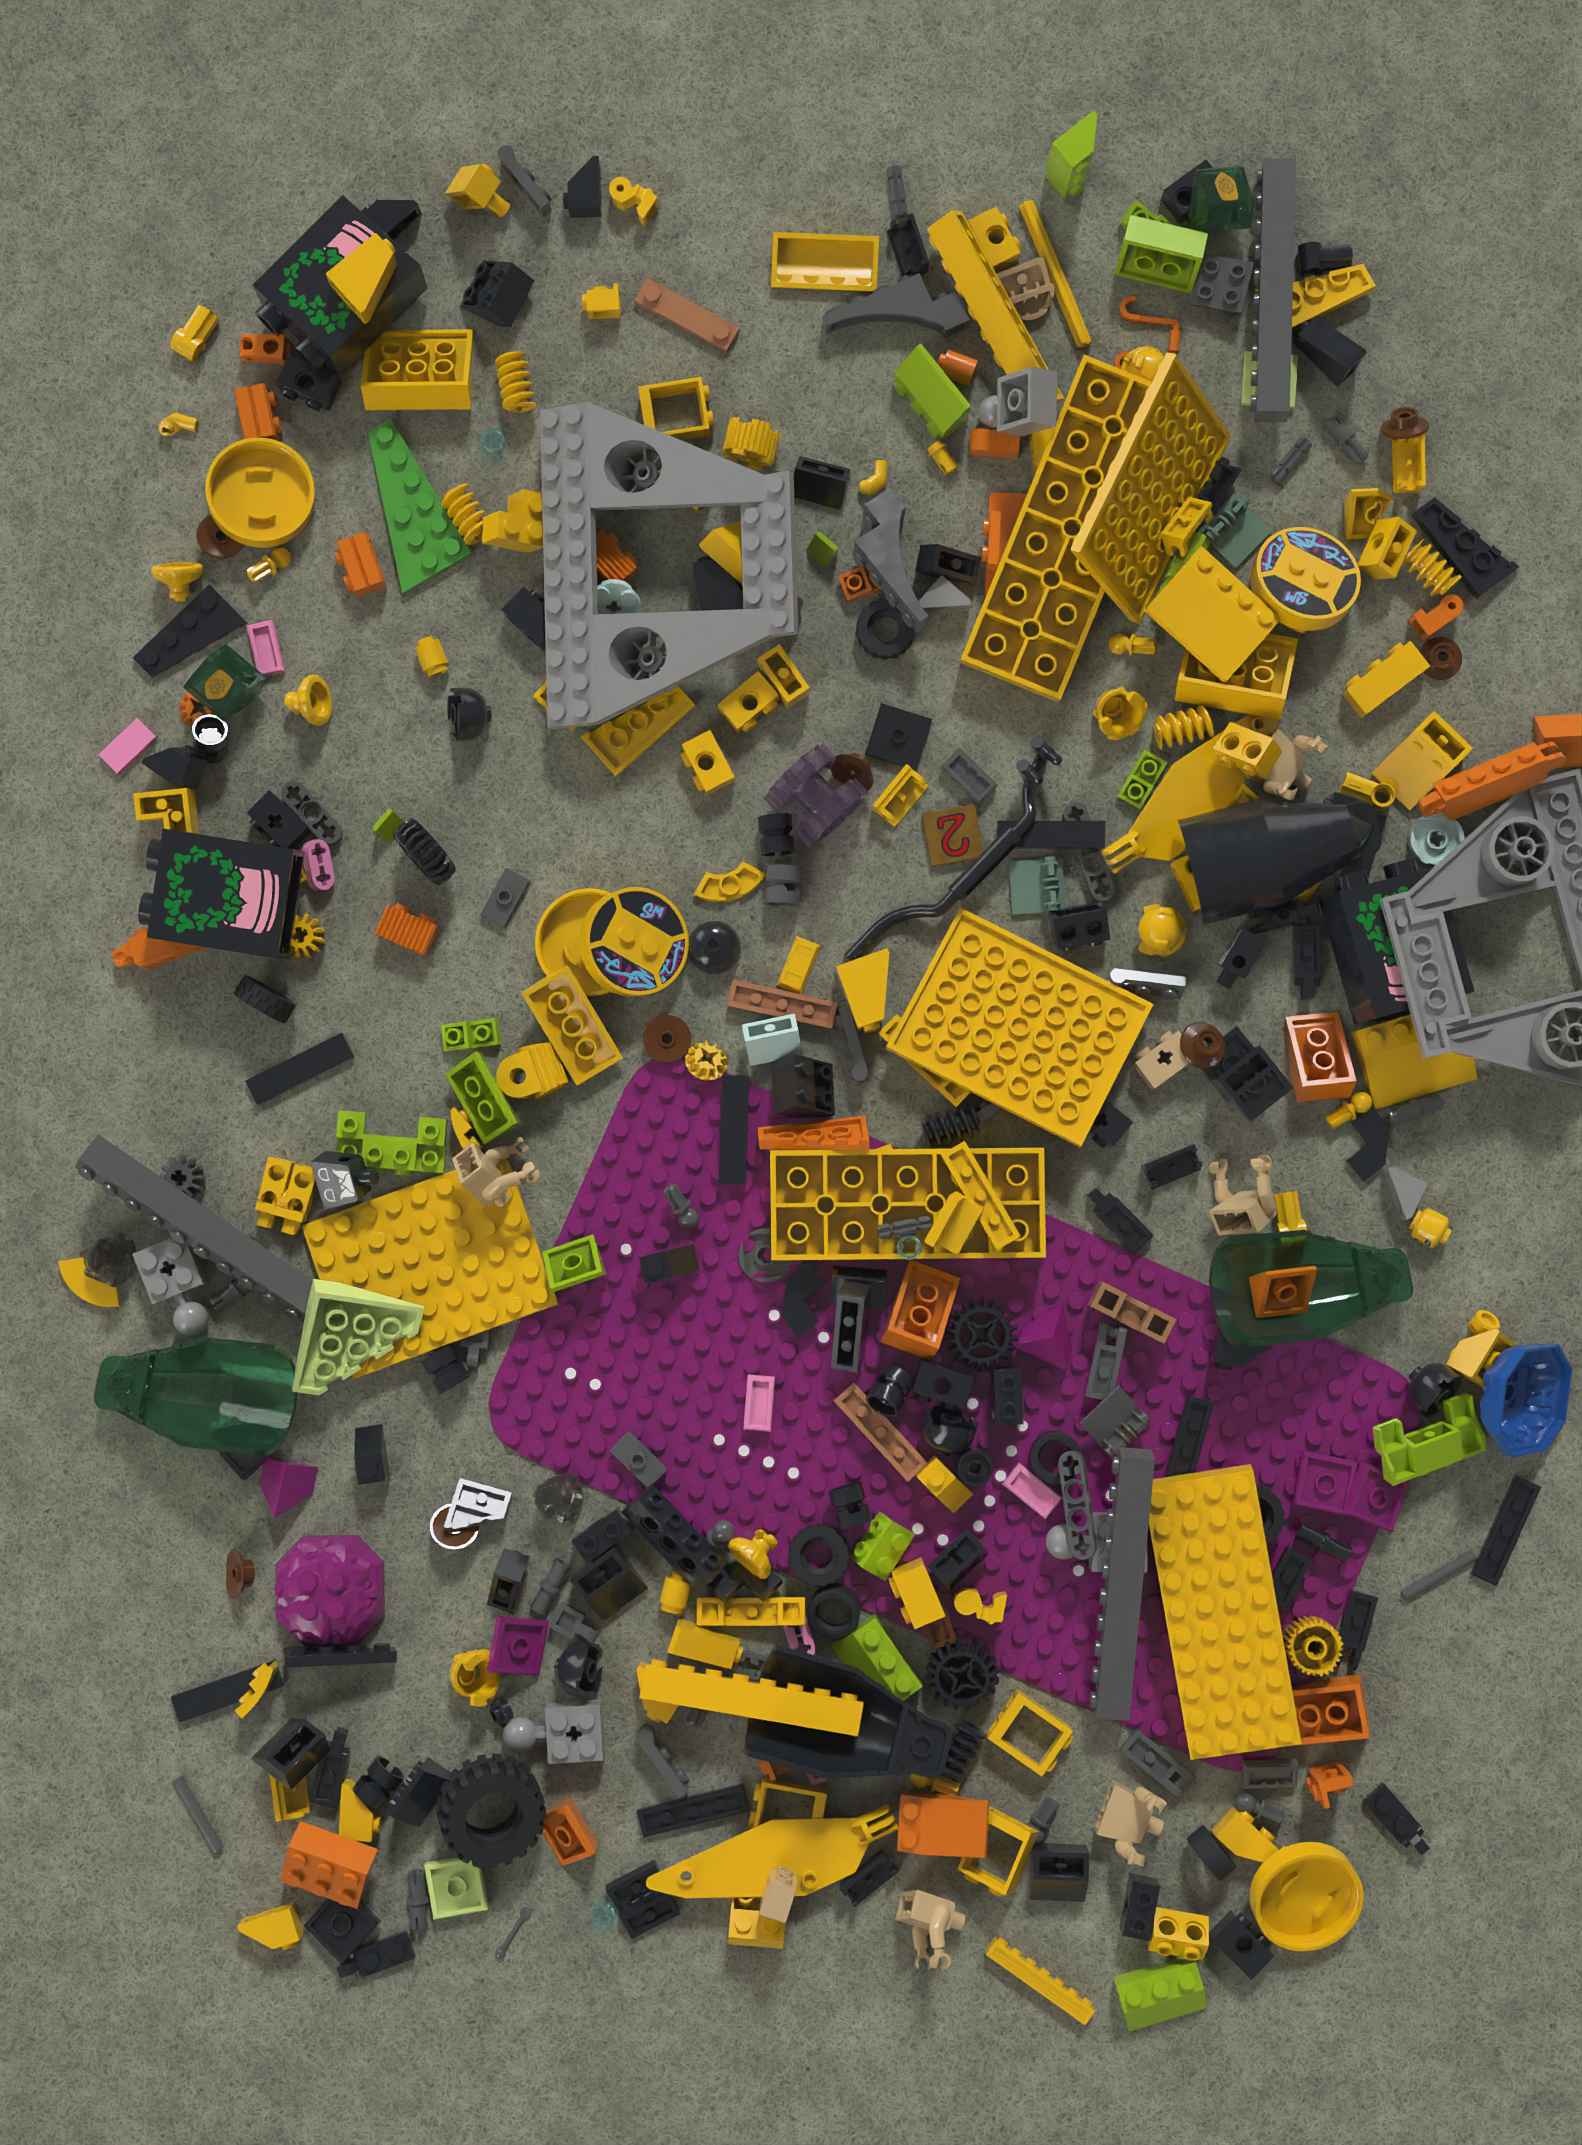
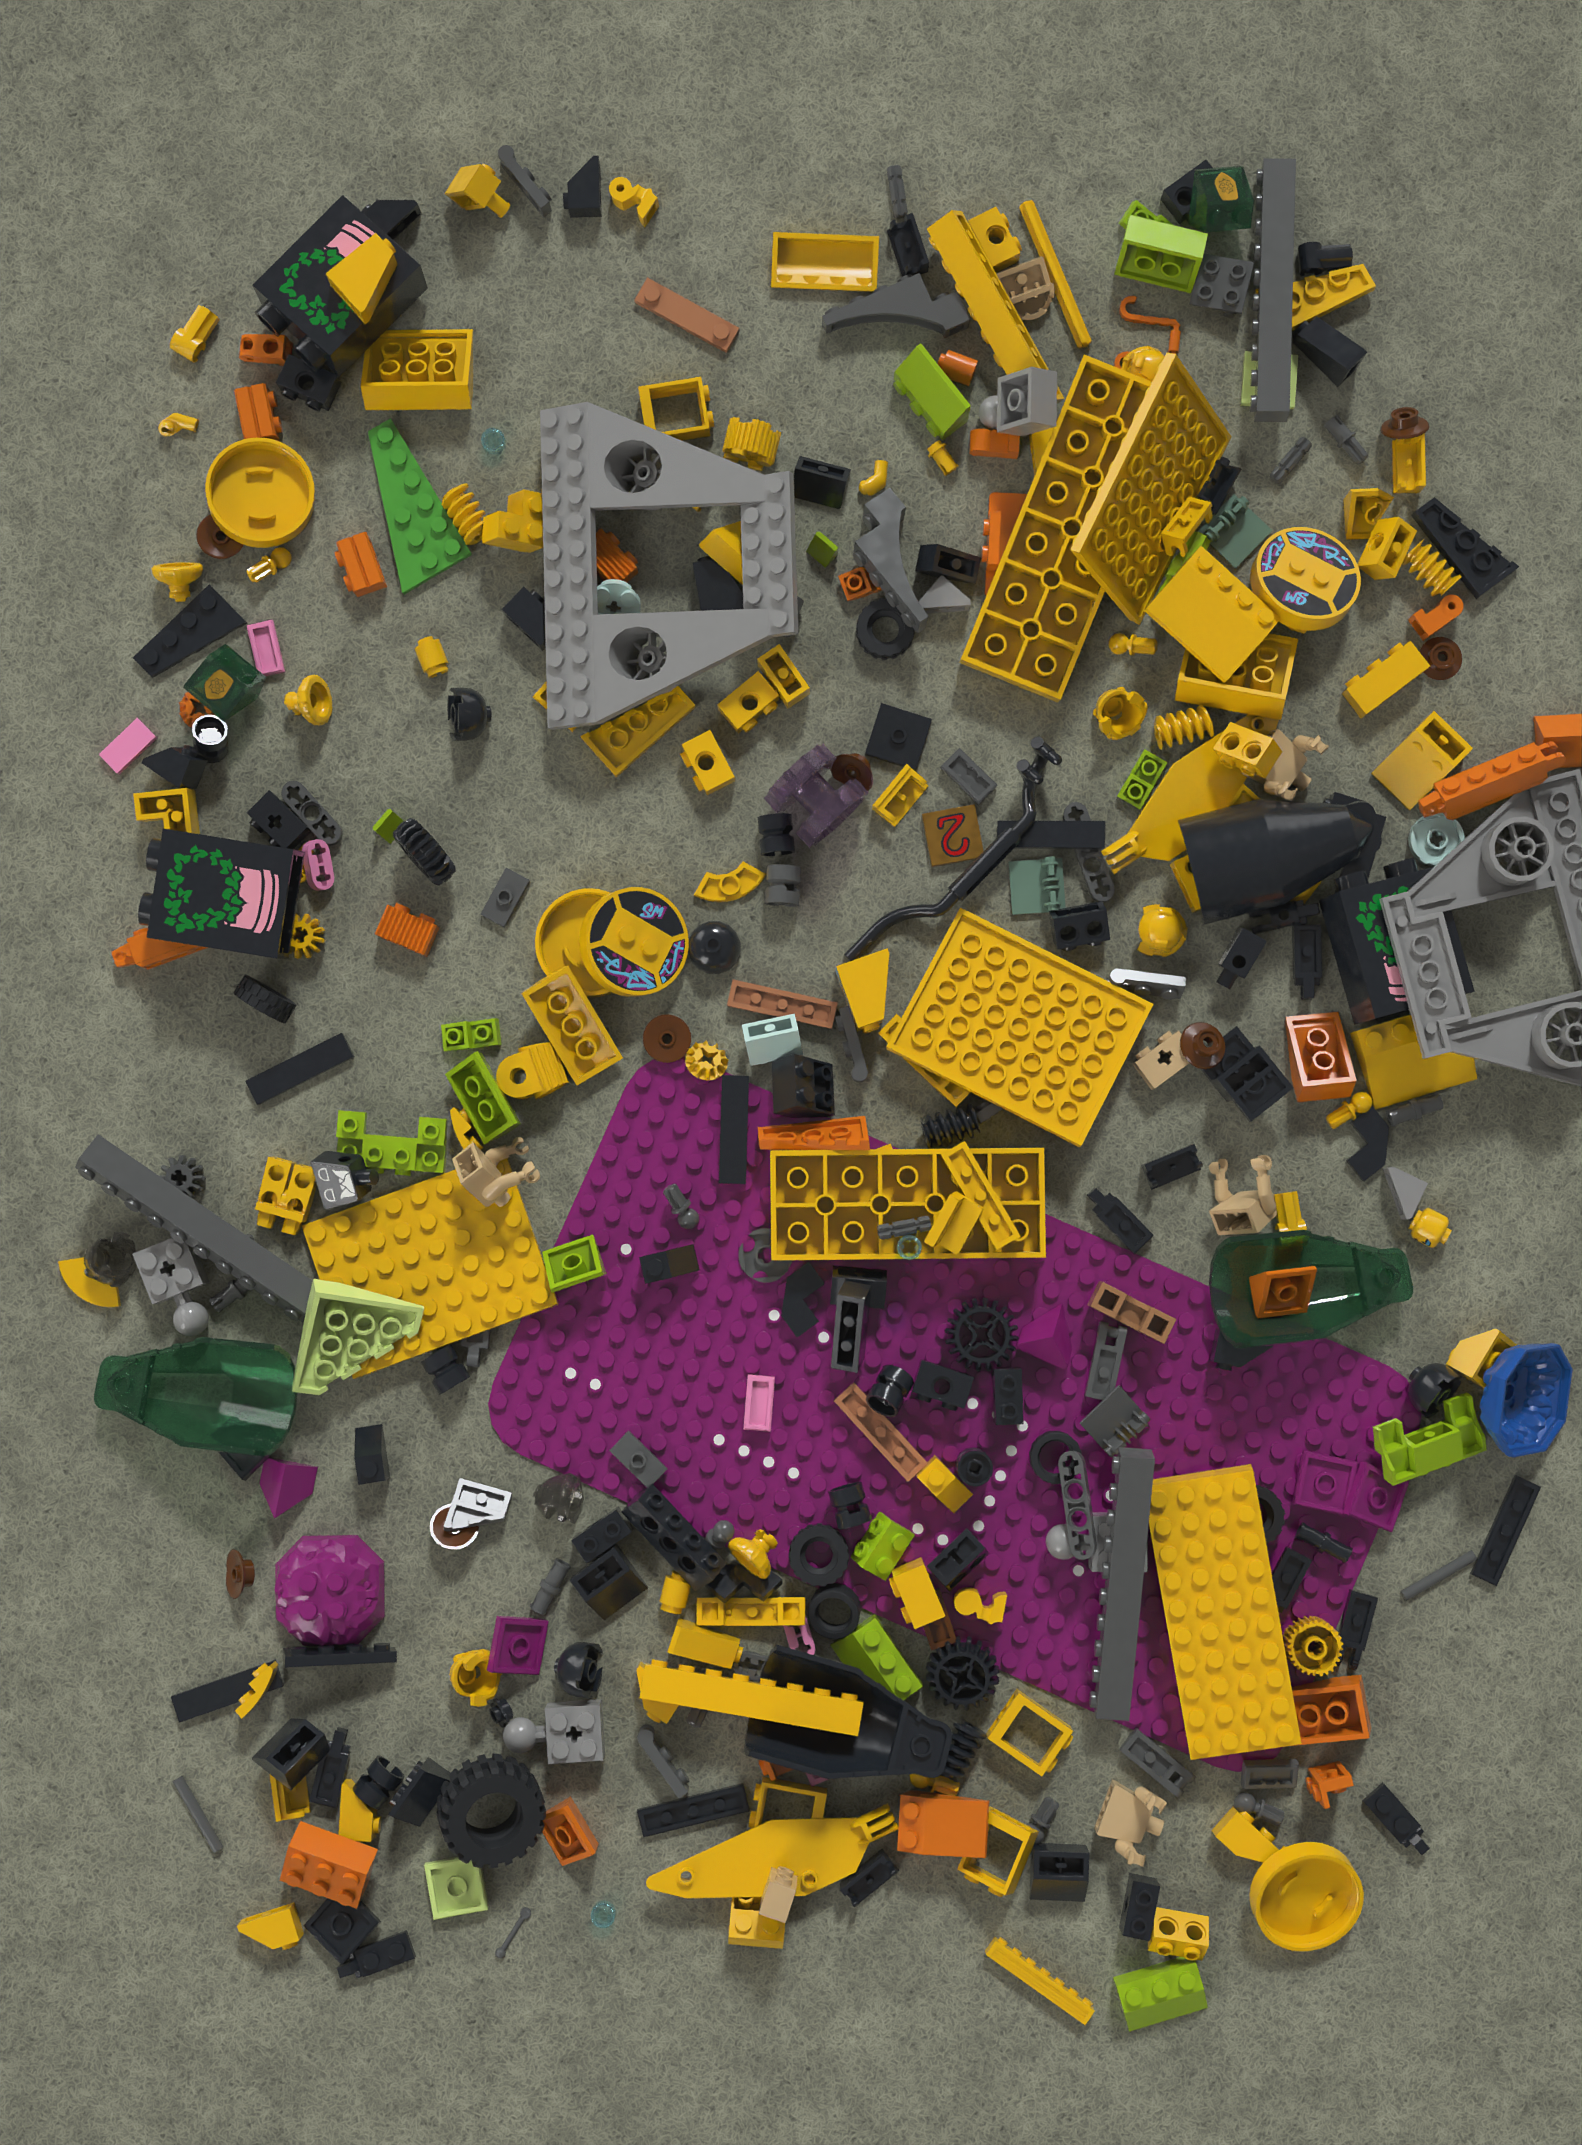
dark grey pin [407,1870,429,1930] -> none
black slope [460,260,535,327] -> none
black slope [487,1548,530,1613] -> none
yellow piece [495,351,537,413] -> none
dark grey plate [548,1601,600,1642] -> none
yellow brick [582,283,621,319] -> none
black slope [606,1860,681,1939] -> none
yellow tile [777,936,821,994] -> none
orange slope [880,1259,960,1361] -> none
tan torso [895,1890,965,1971] -> none
black cylinder [922,1406,978,1456] -> none
bright pink tile [1002,1463,1062,1519] -> none
lime slope [1045,110,1098,199] -> none
black brick [1089,1100,1133,1148] -> none
black tile [1163,1395,1214,1478] -> none
black tyre [1187,1825,1237,1881] -> none
black brick [1209,1910,1274,1980] -> none
yellow piece [1339,772,1395,812] -> none
yellow tile [1469,1310,1500,1335] -> none

